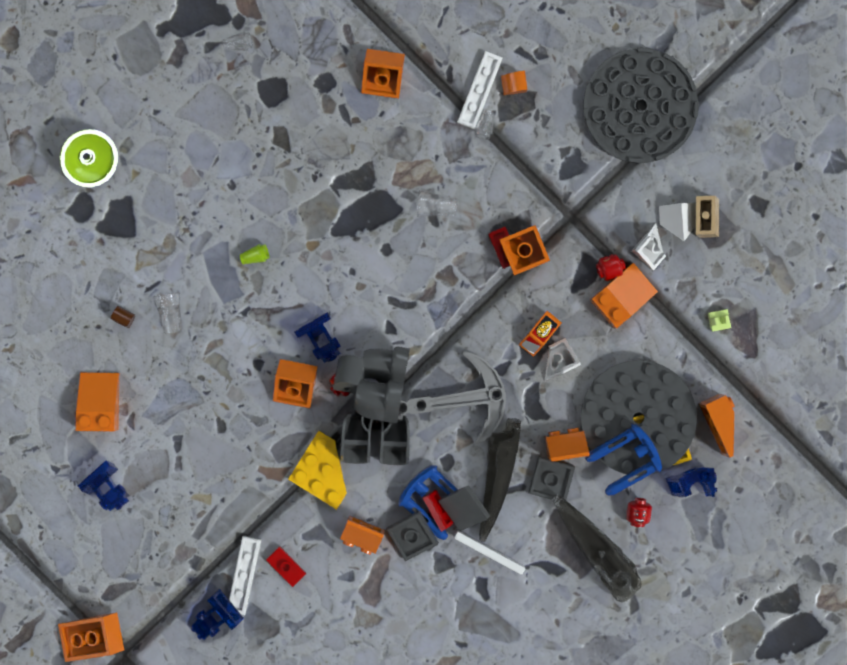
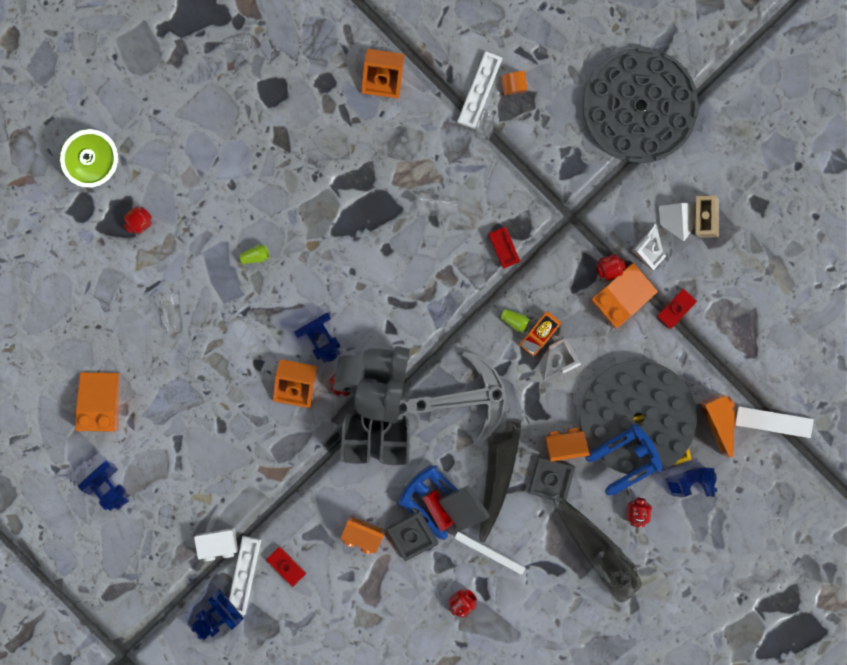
orange slope [58,612,124,662] -> none
reddish brown brick [111,306,136,328] -> none
yellow plate [288,431,347,510] -> none
orange slope [500,225,550,275] -> none
yellowish green tile [708,309,731,332] -> none
none -> red head [123,206,153,235]
none -> white brick [194,528,238,562]
none -> red head [448,589,477,618]
none -> lime cone [500,309,530,333]
none -> red plate [657,288,697,329]
none -> white tile [734,406,814,438]

